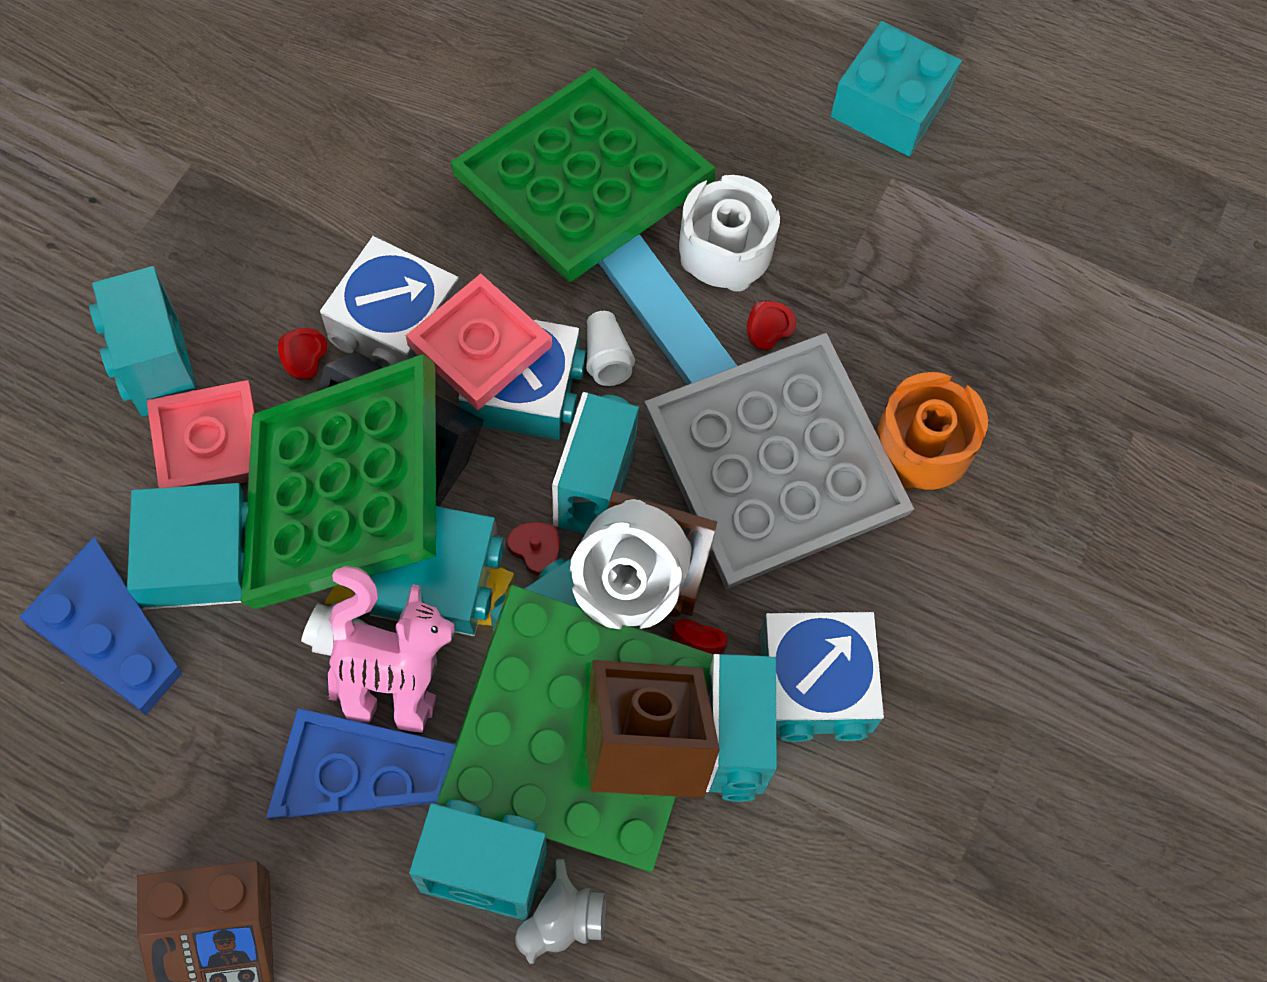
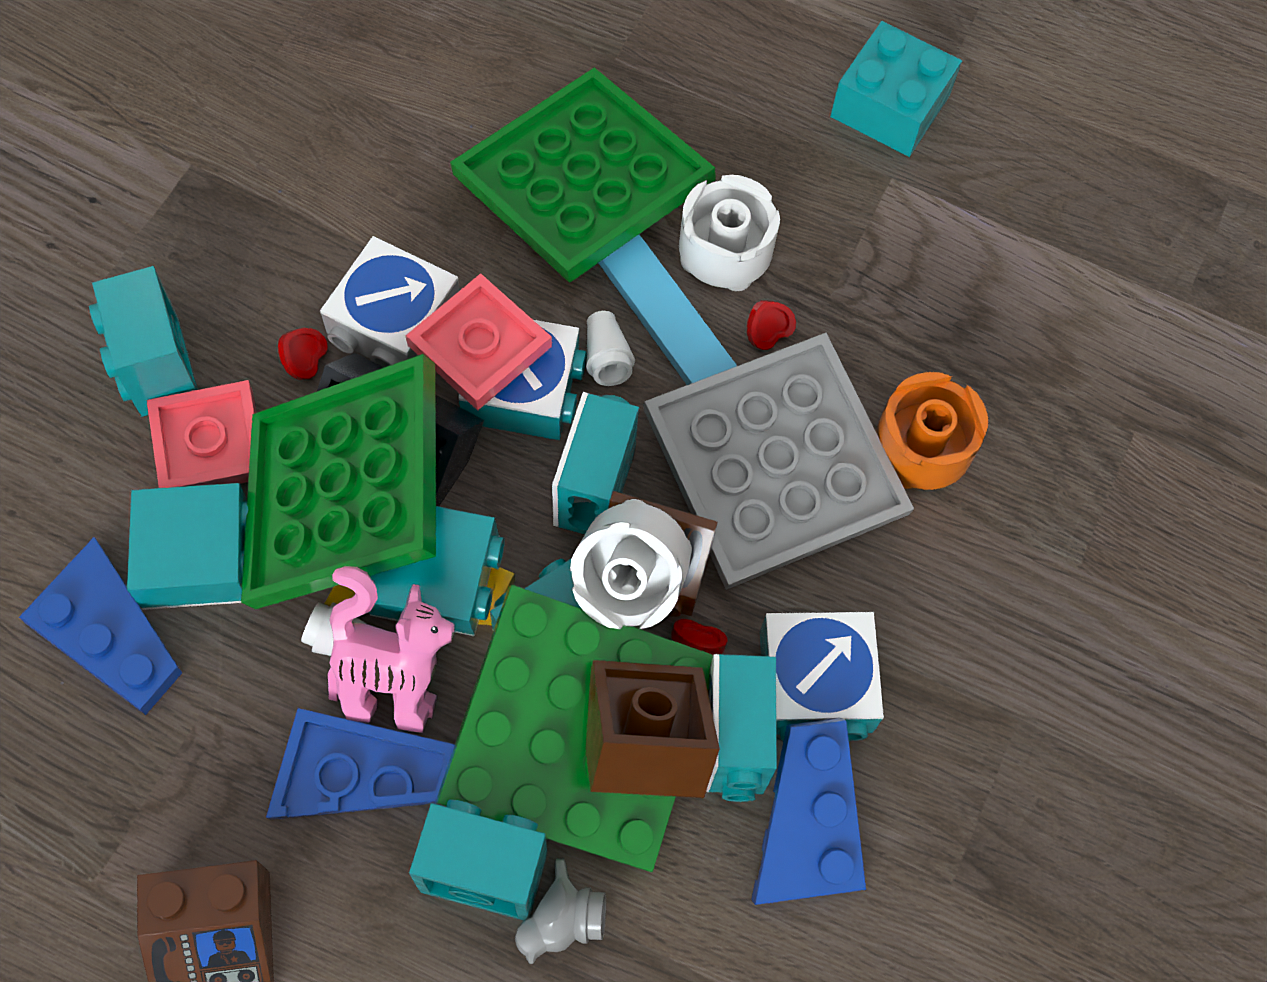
red piece [507,522,560,576] -> none
none -> blue wing [751,718,866,905]

